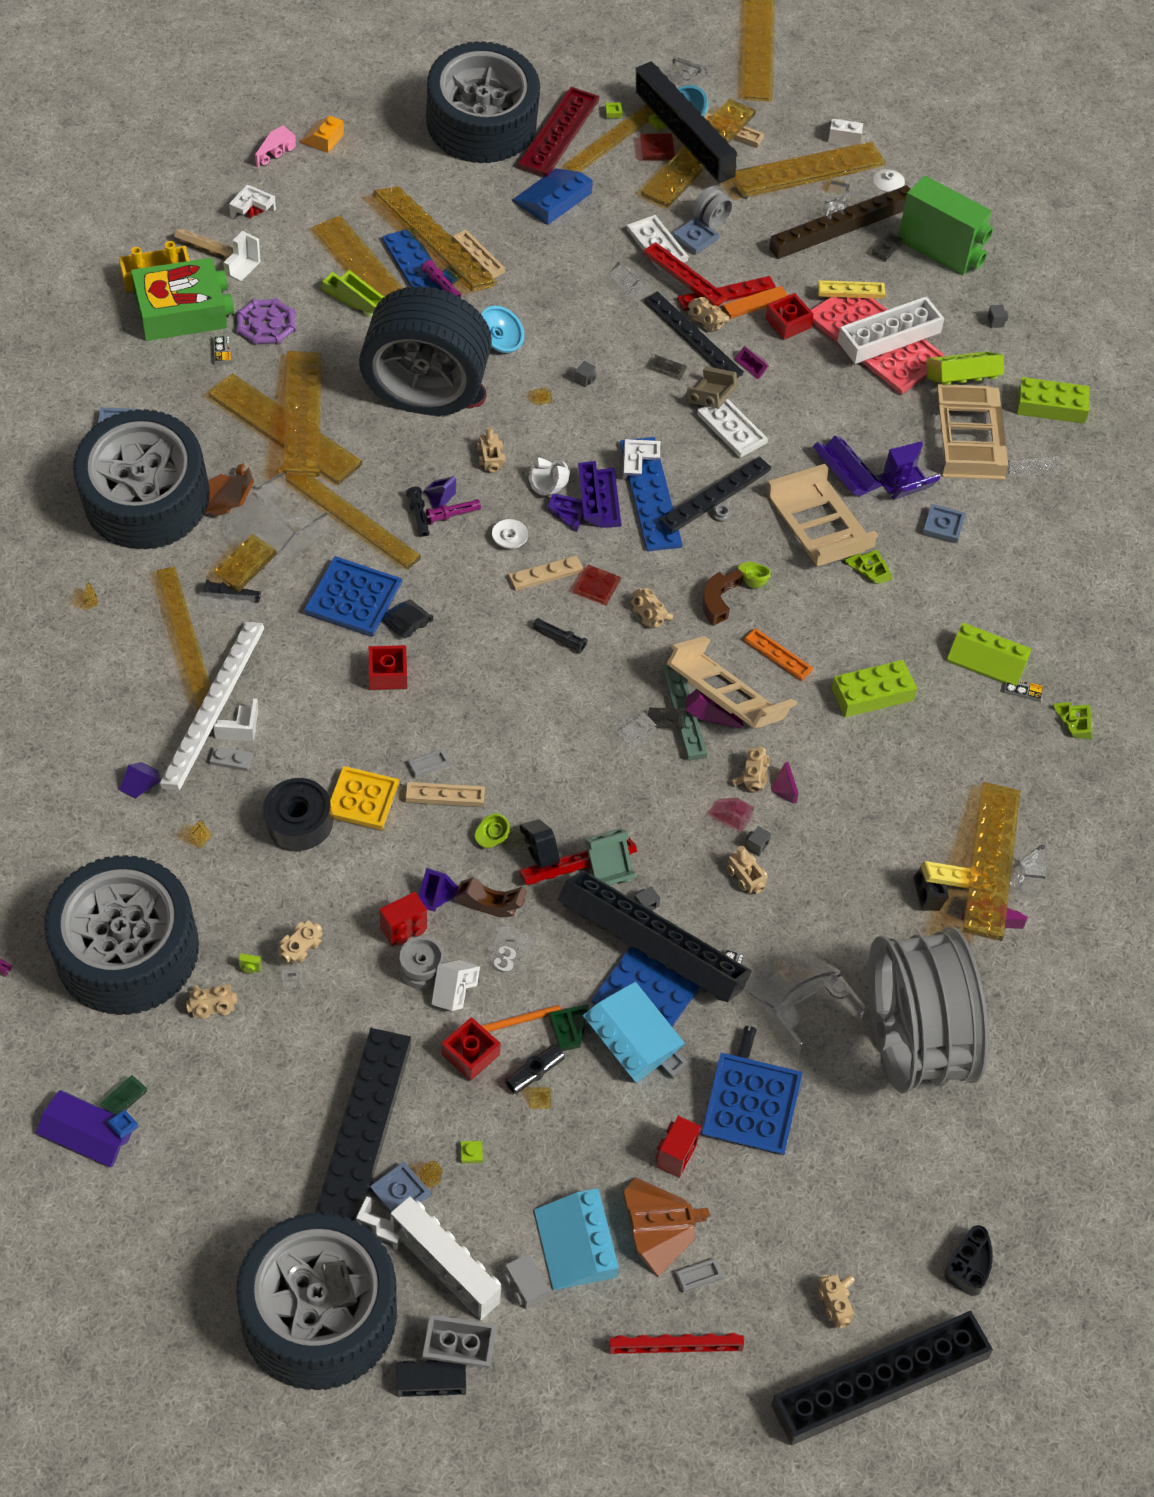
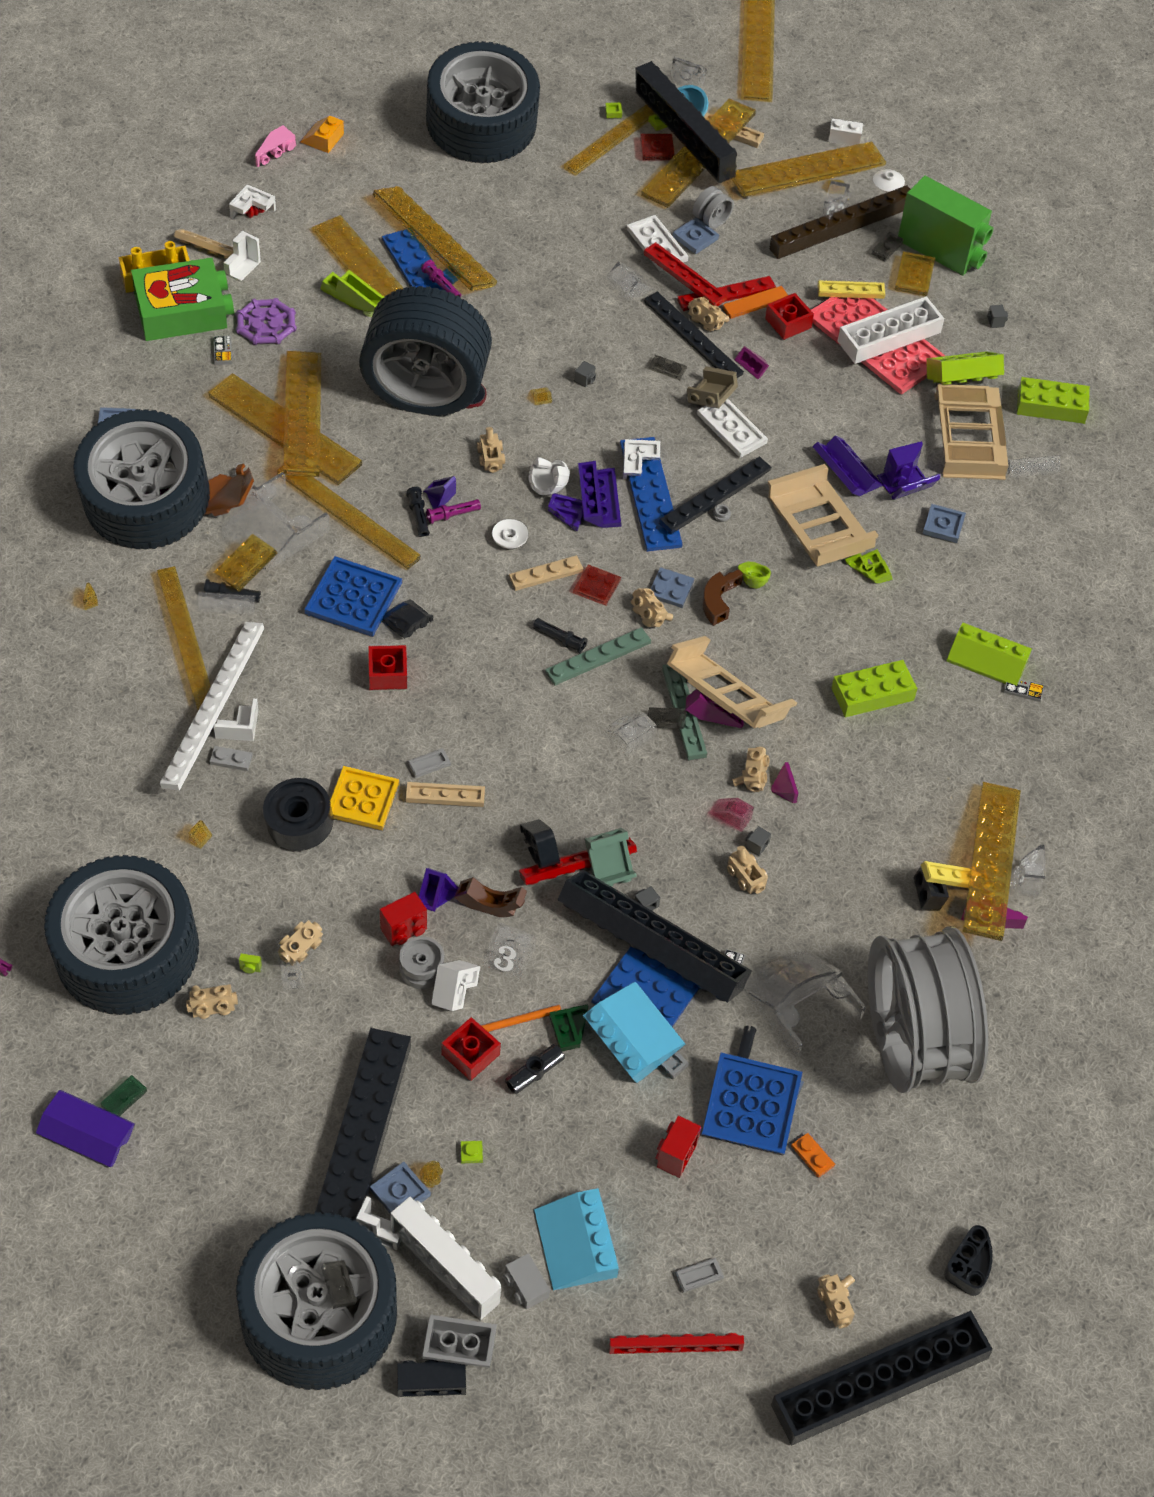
blue tile [107,1110,138,1139] -> none
dark purple slope [119,762,161,799] -> none
tan plate [453,230,505,279] -> none
lime hat [475,813,510,848] -> none
medium azure dish [481,306,524,353] -> none
blue slope [512,168,593,225] -> none
dark red plate [518,86,599,177] -> none
clear yellow slope [529,1086,551,1109] -> none
dark orange panel [623,1177,710,1277] -> none
orange tile [743,628,813,682] -> none
lime slope [1053,702,1092,739] -> none
none -> sand green plate [545,627,651,686]
none -> sand blue plate [651,567,695,608]
none -> orange plate [791,1133,835,1178]
none -> clear yellow plate [895,251,935,296]

